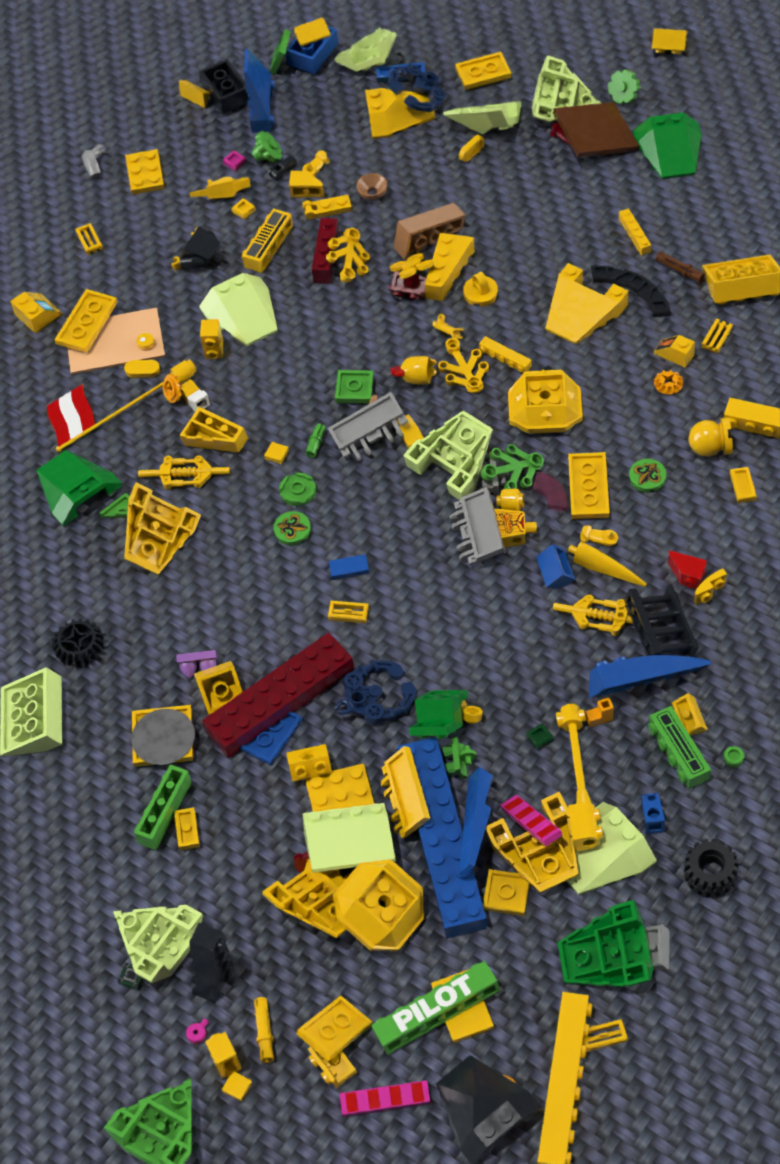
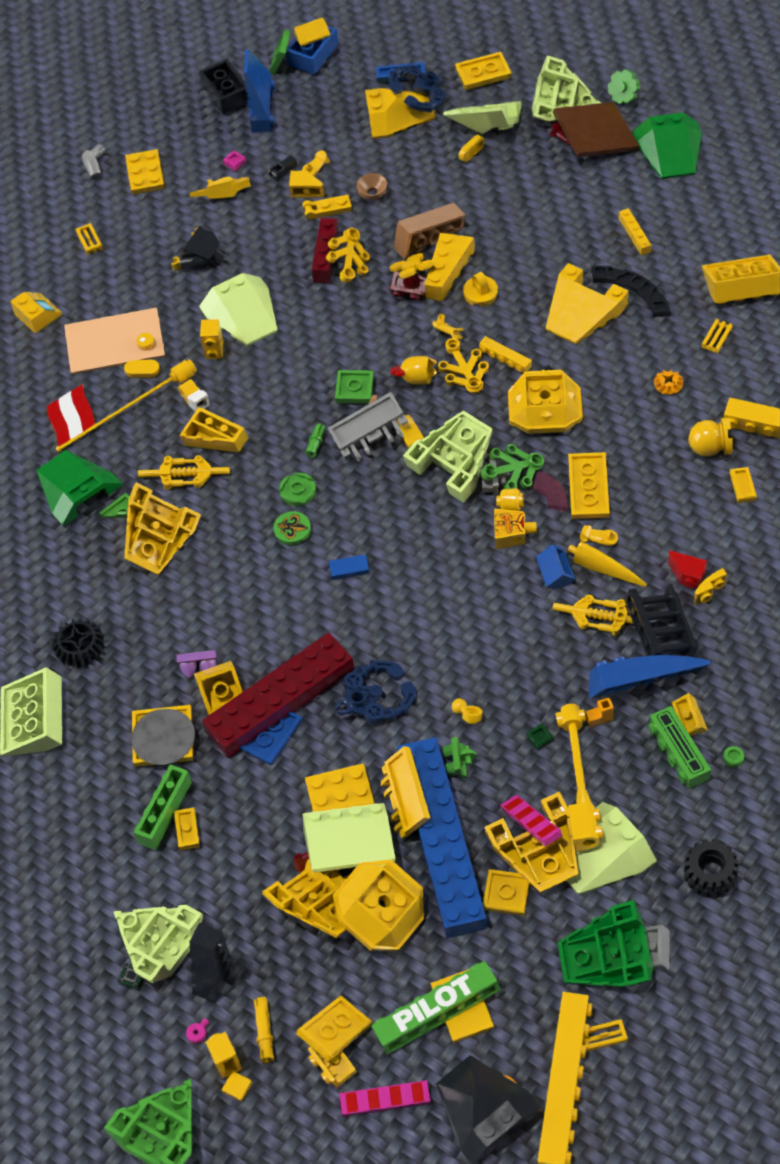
yellow plate [55,289,118,353] -> none
light orange gear [163,374,182,403] -> none
yellow slope [179,80,210,108] -> none
yellow tile [231,199,256,220] -> none
yellow brick [242,208,293,273] -> none
bright green plant [252,131,282,163] -> none
yellow tile [264,442,289,464] -> none
yellow brick [286,744,332,782] -> none
yellow tile [328,601,369,623] -> none
yellowish green wedge [335,28,397,71] -> none
green bracket [409,690,468,739] -> none
light grey hinge [449,487,505,566] -> none
blue slope [459,767,493,877] -> none
bright green tile [629,459,666,492] -> none
blue leg [641,793,665,834] -> none
yellow slope [652,28,688,54] -> none
yellow slope [654,335,695,368] -> none
reddish brown pin [655,251,705,283] -> none

